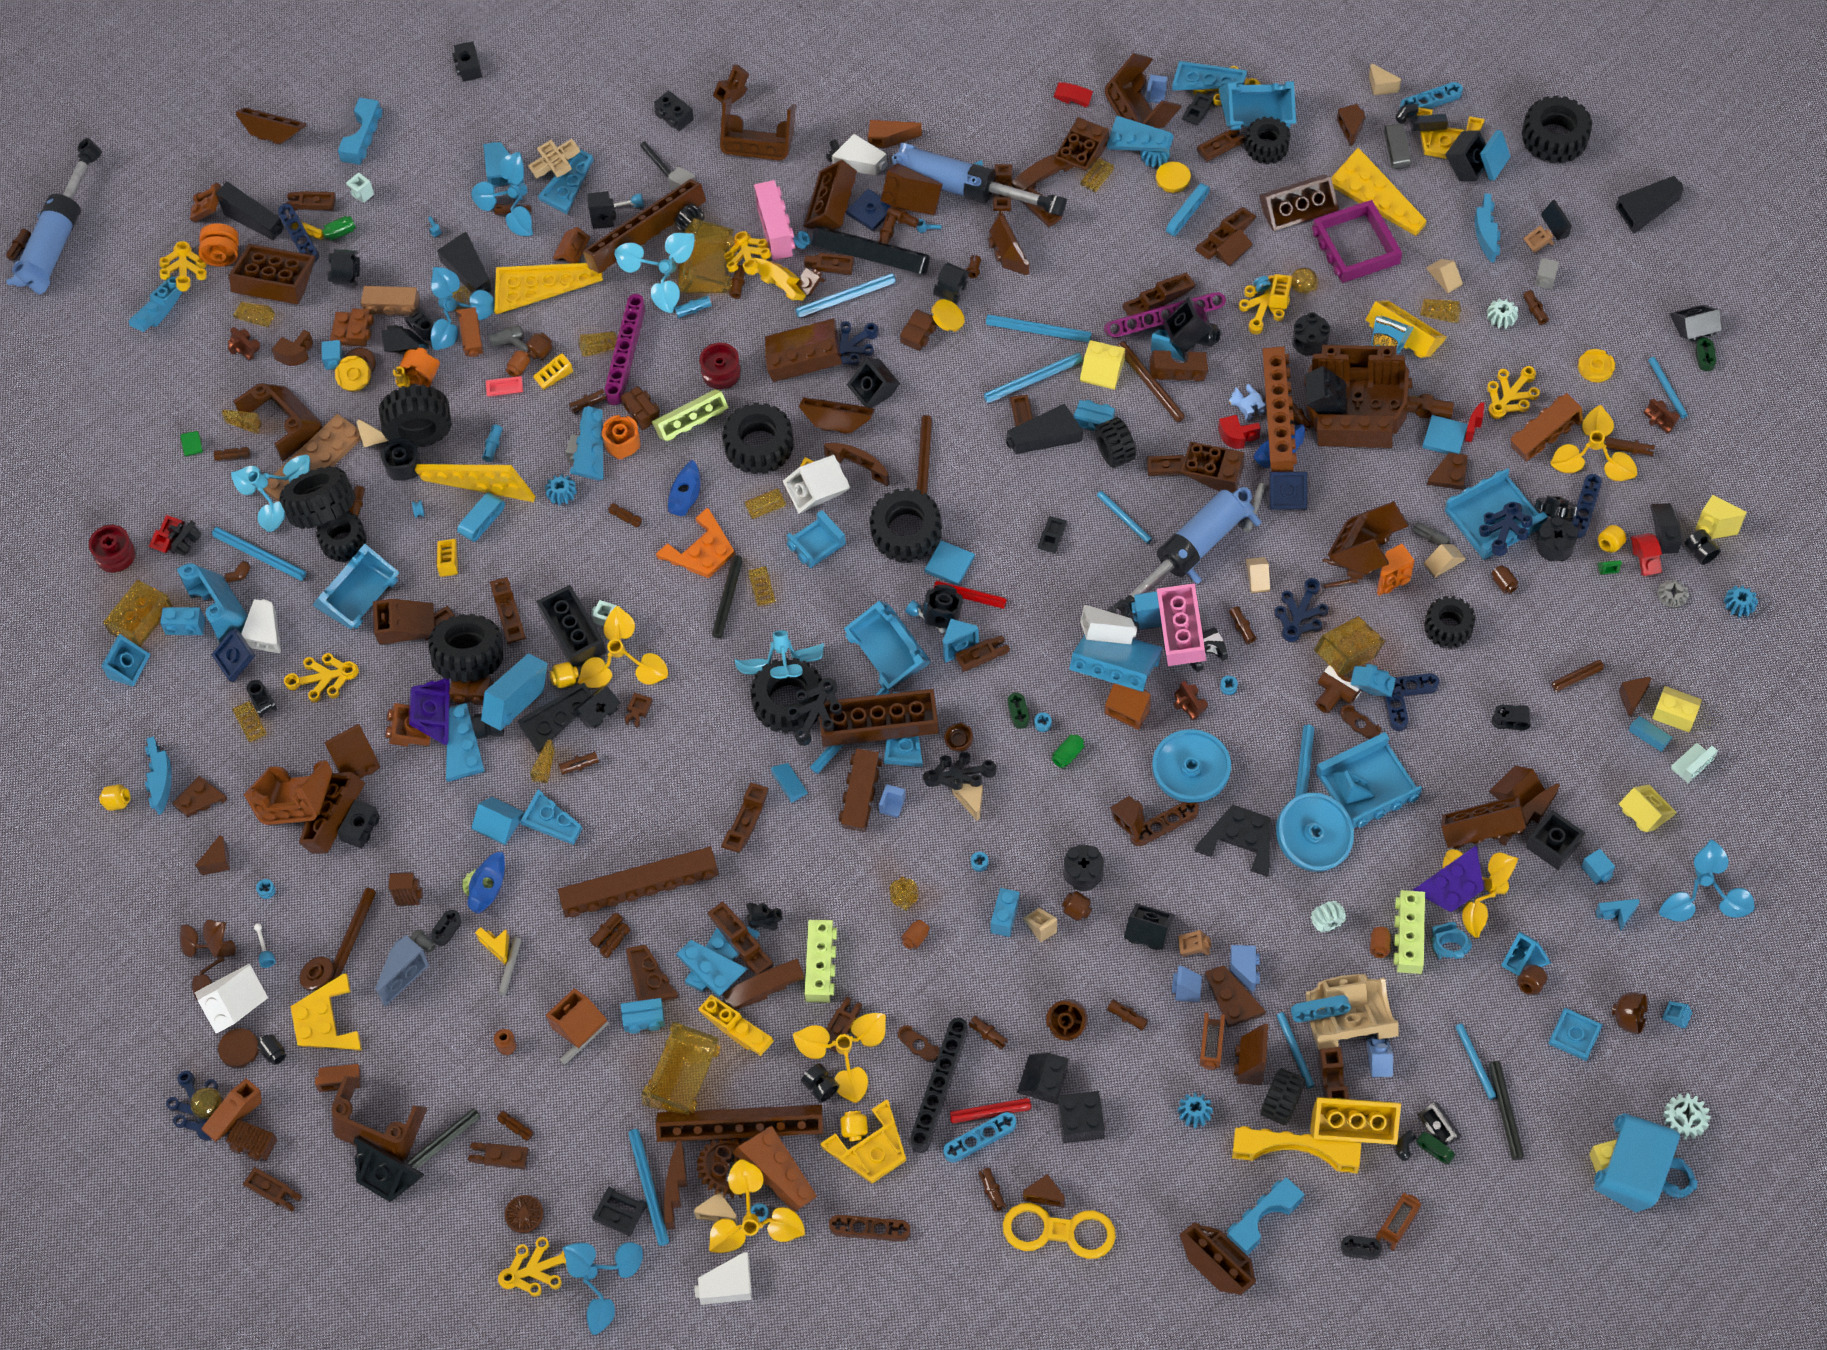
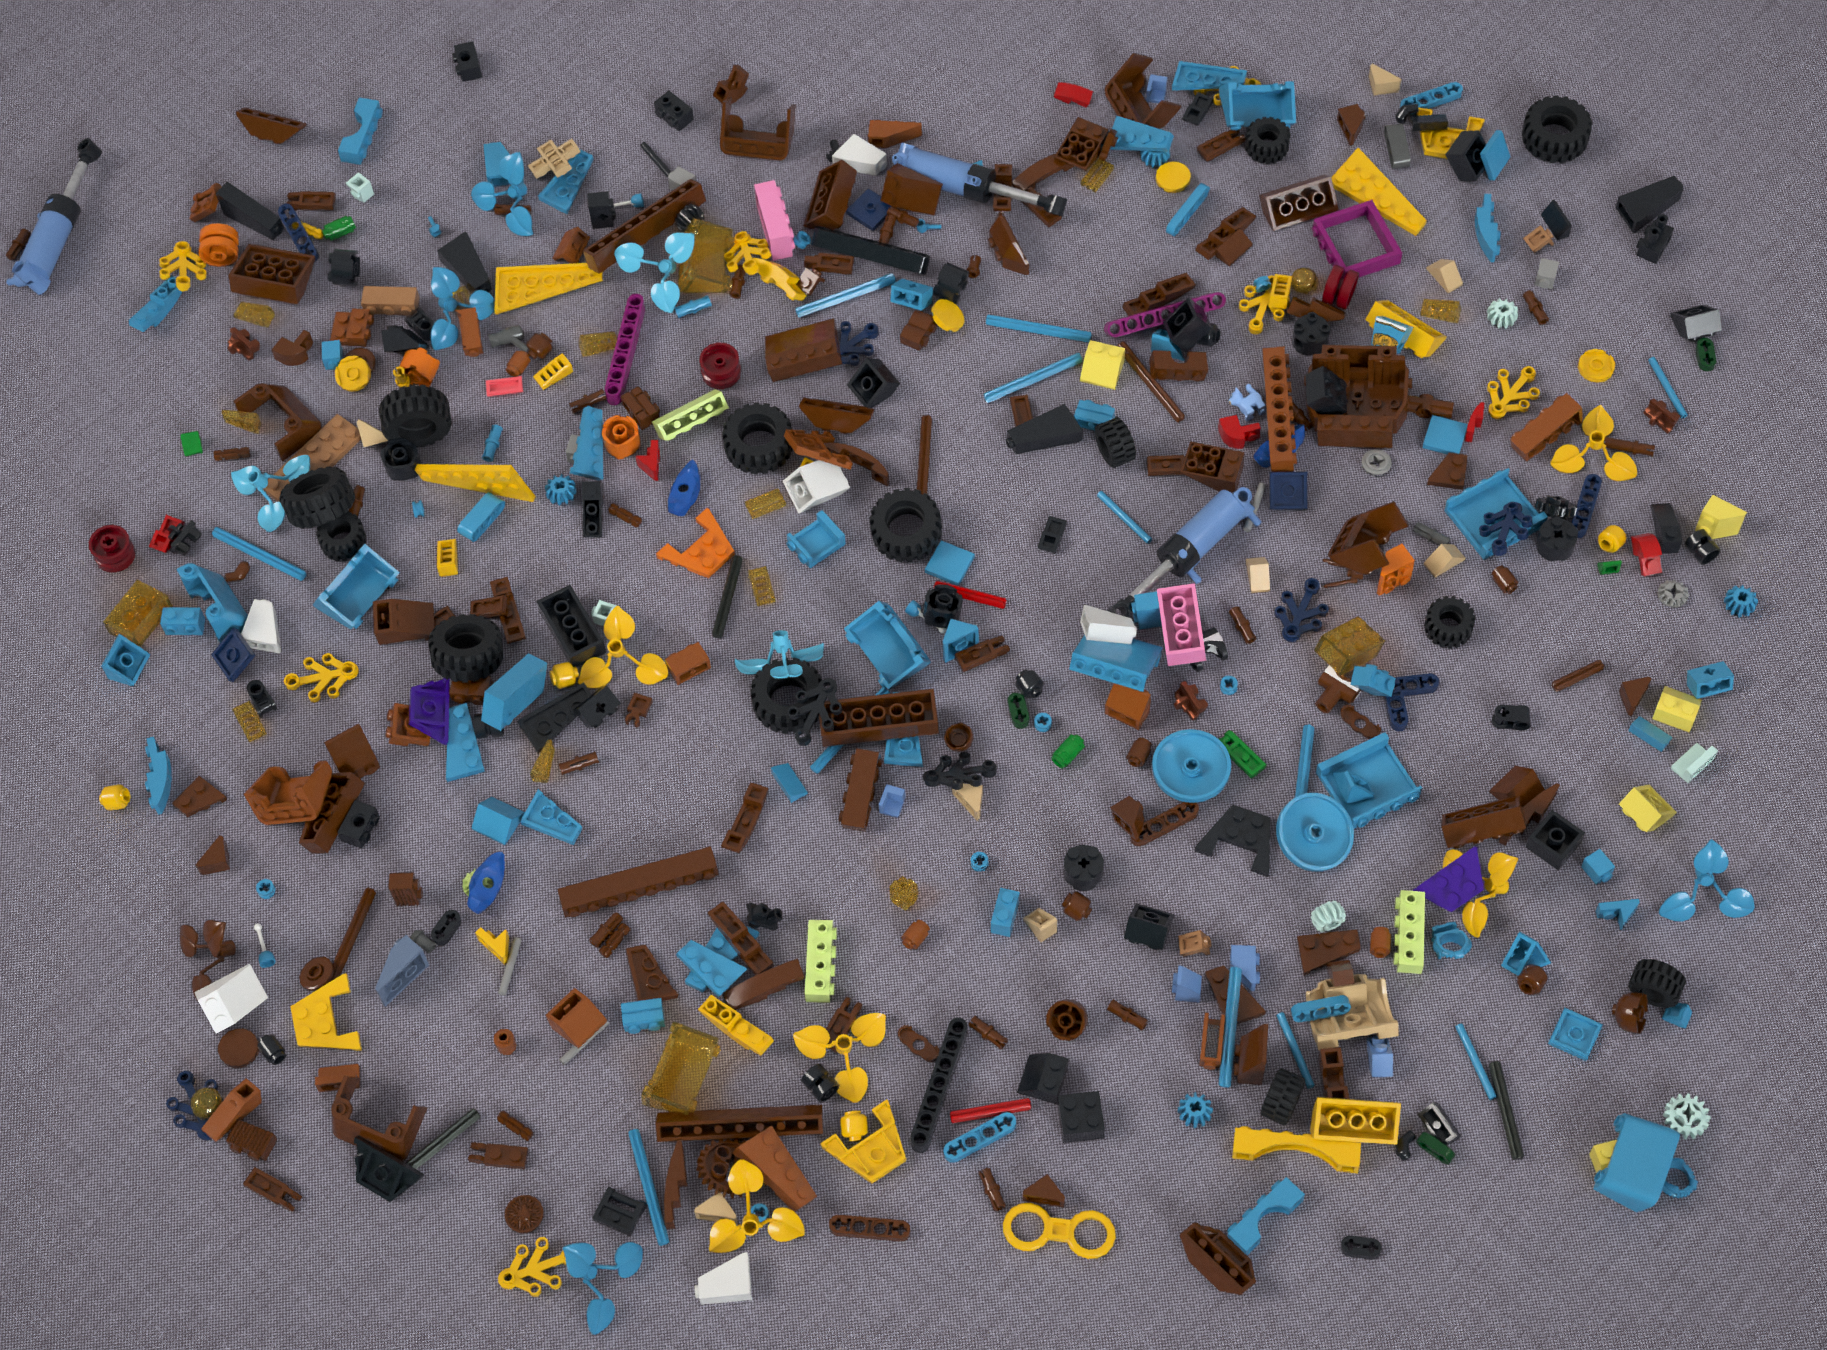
dark orange window [1376,1192,1422,1251] -> none
none -> reddish brown plate [470,595,507,618]
none -> black slope [582,481,604,538]
none -> red slope [635,440,660,481]
none -> dark orange brick [665,642,711,685]
none -> dark orange wing [784,429,853,470]
none -> dark azure brick [890,279,933,311]
none -> black head [1015,670,1044,698]
none -> reddish brown plate [1099,128,1118,161]
none -> reddish brown brick [1126,737,1152,767]
none -> green plate [1218,730,1266,779]
none -> dark azure axle [1219,967,1242,1088]
none -> reddish brown slope [1287,296,1346,321]
none -> reddish brown wing [1297,929,1361,976]
none -> dark red wheel [1322,264,1360,310]
none -> reddish brown slope [1327,960,1355,987]
none -> light grey gear [1362,449,1392,476]
none -> black tyre [1628,959,1686,1008]
none -> black brick [1636,214,1674,264]
none -> dark azure brick [1687,661,1734,699]

